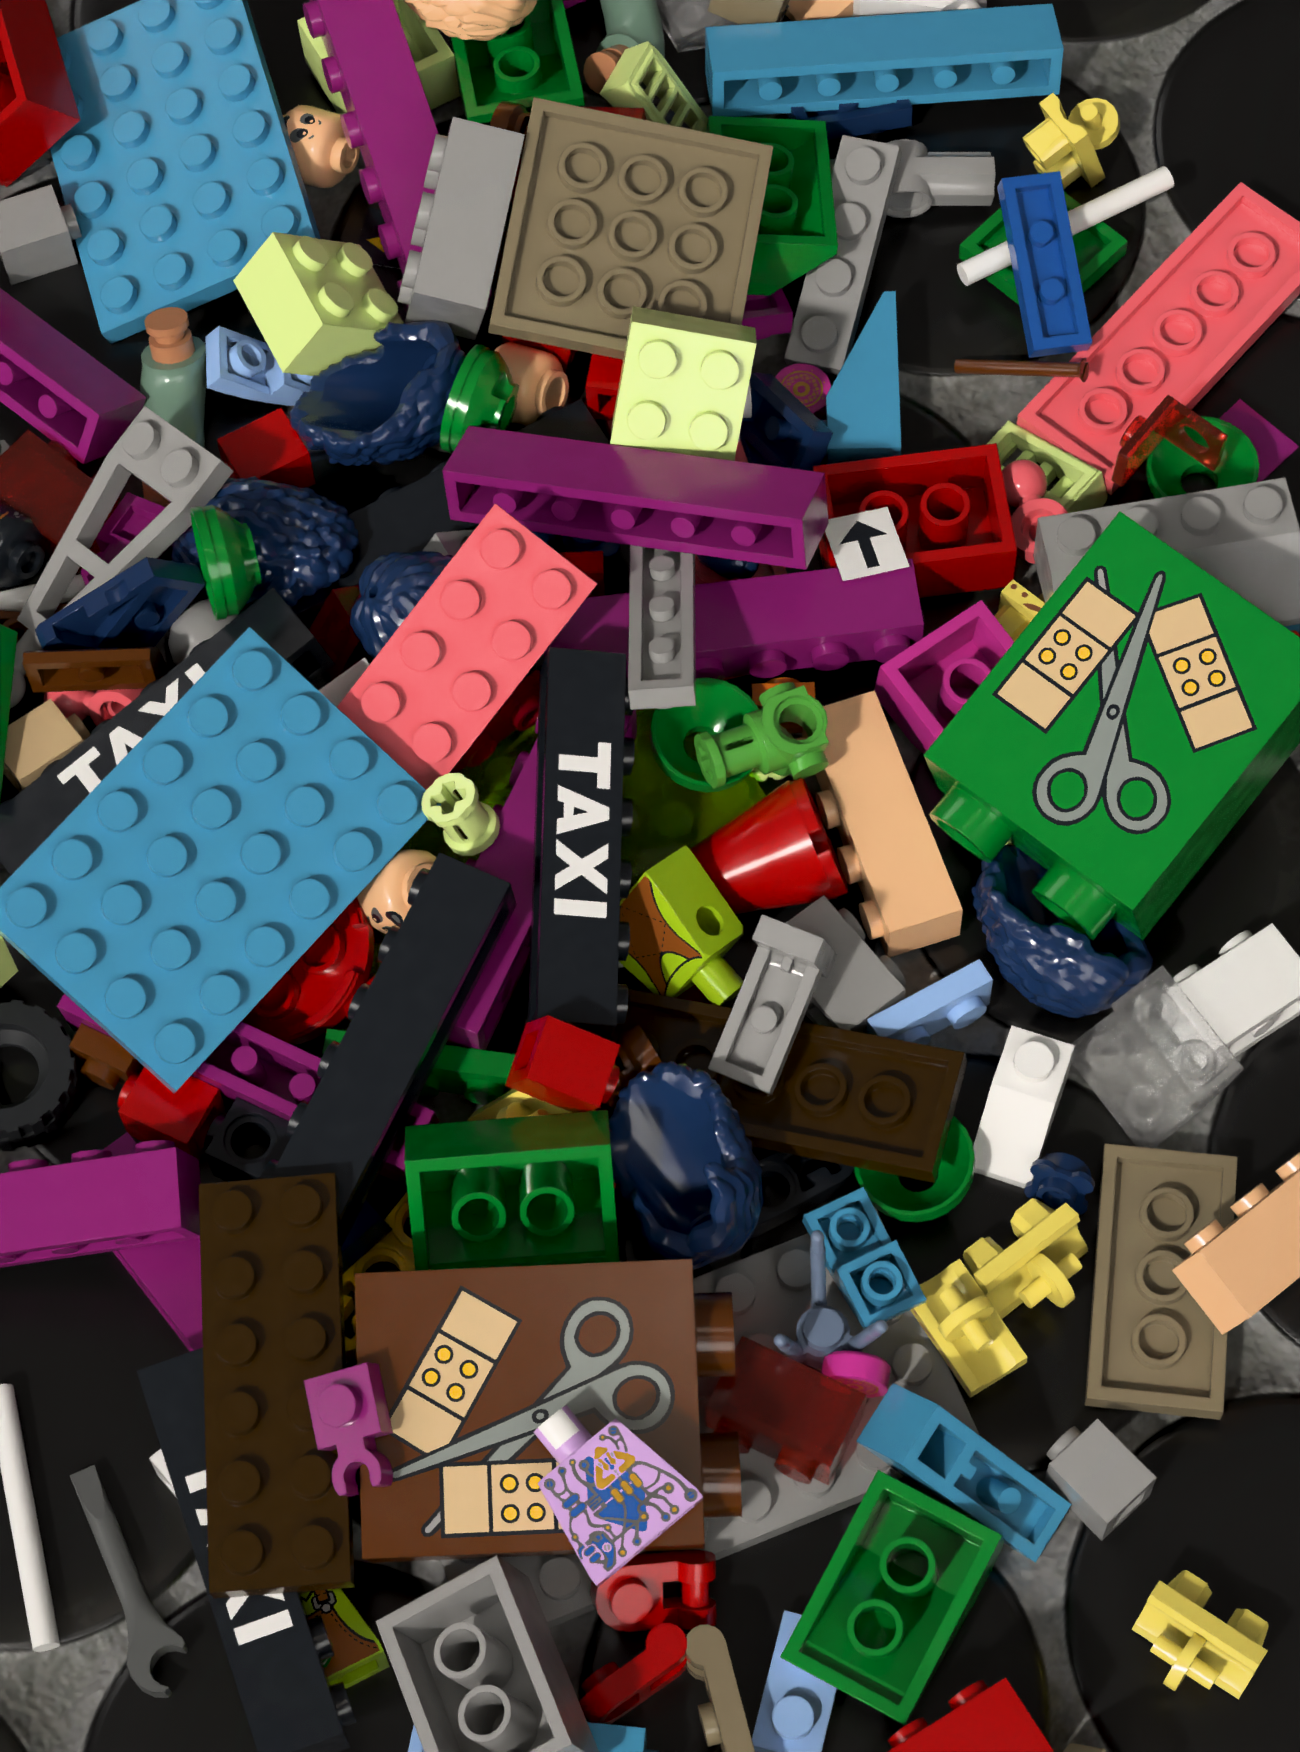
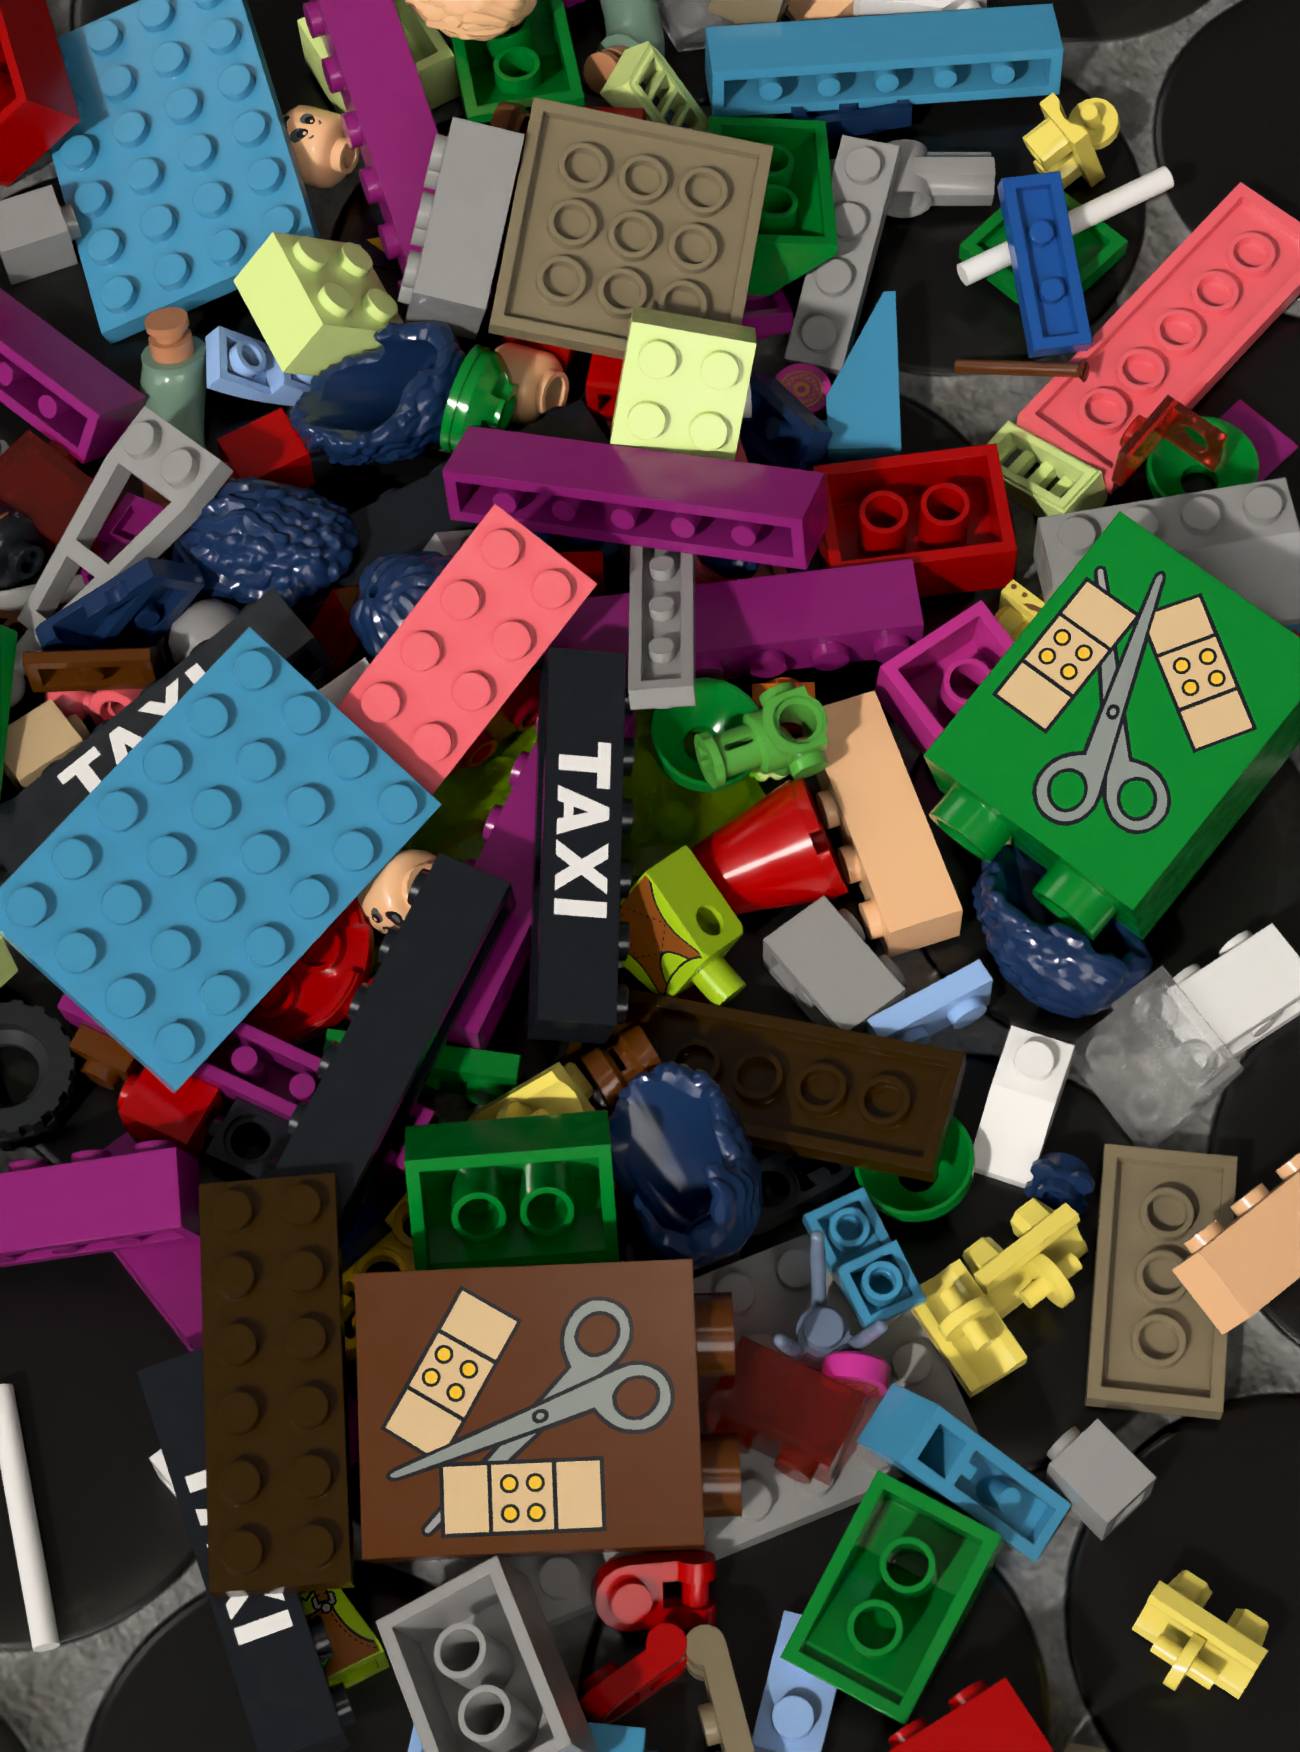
dark grey piece [69,1465,188,1698] -> none
green piece [190,505,261,621] -> none
magenta plate [304,1362,393,1497] -> none
yellowish green bush [421,773,500,856] -> none
red brick [505,1015,620,1113] -> none
torso [534,1405,703,1587] -> none
light grey bracket [708,914,837,1095] -> none
white sticker [825,507,910,582] -> none
coral plate [1002,459,1067,564] -> none

